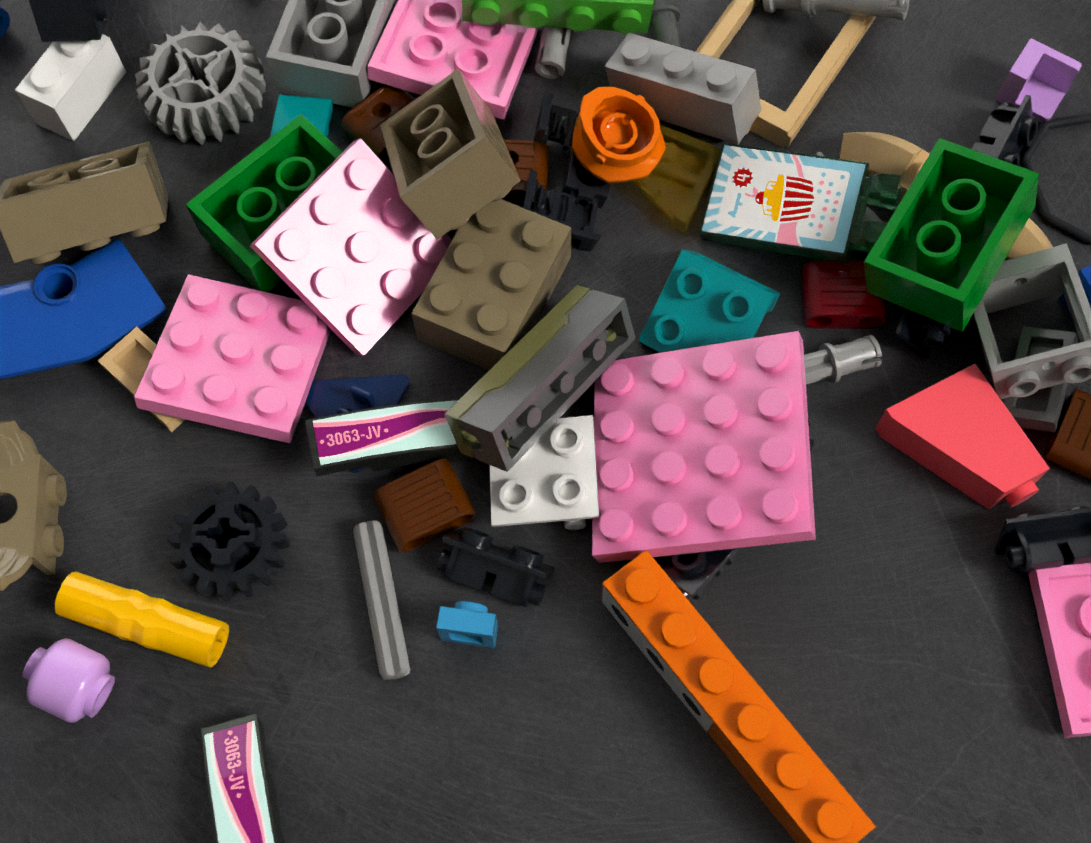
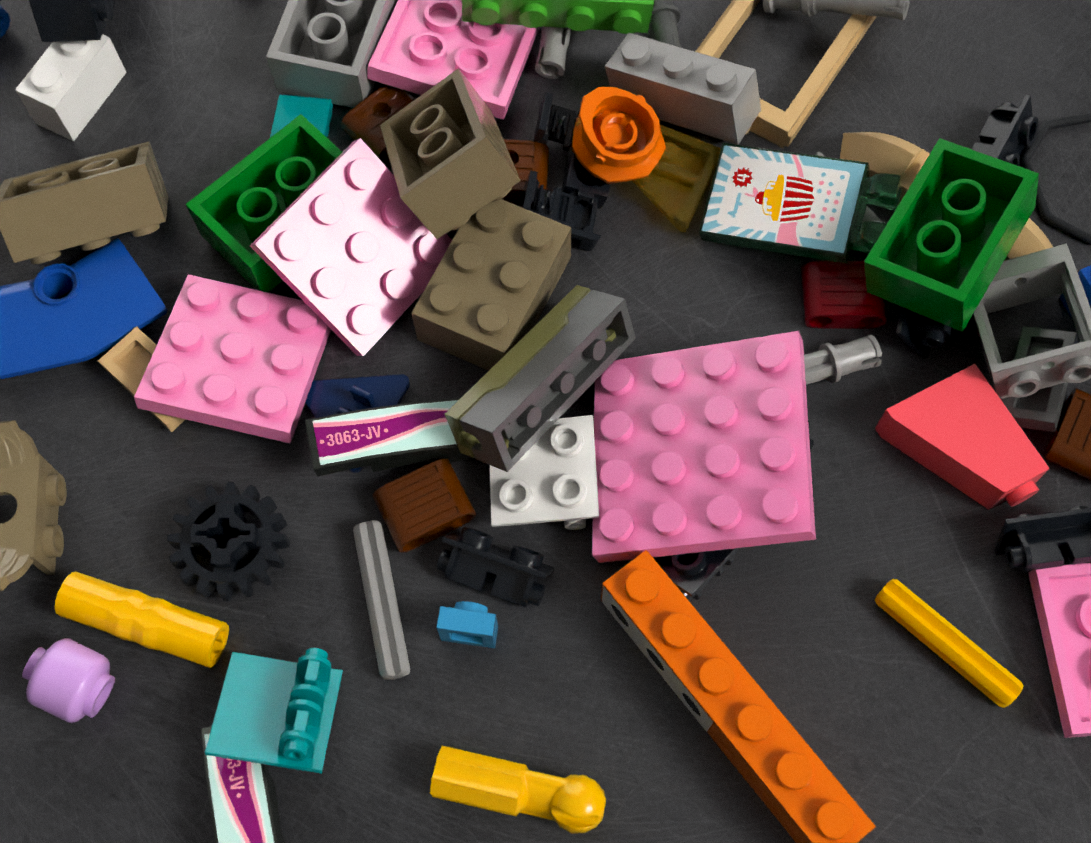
light grey gear [135,22,266,145] -> none
teal bracket [639,249,781,353] -> none
lavender panel [995,38,1082,123] -> none
none -> teal hinge [205,648,343,774]
none -> yellow piece [430,746,606,833]
none -> yellow axle [875,579,1024,708]

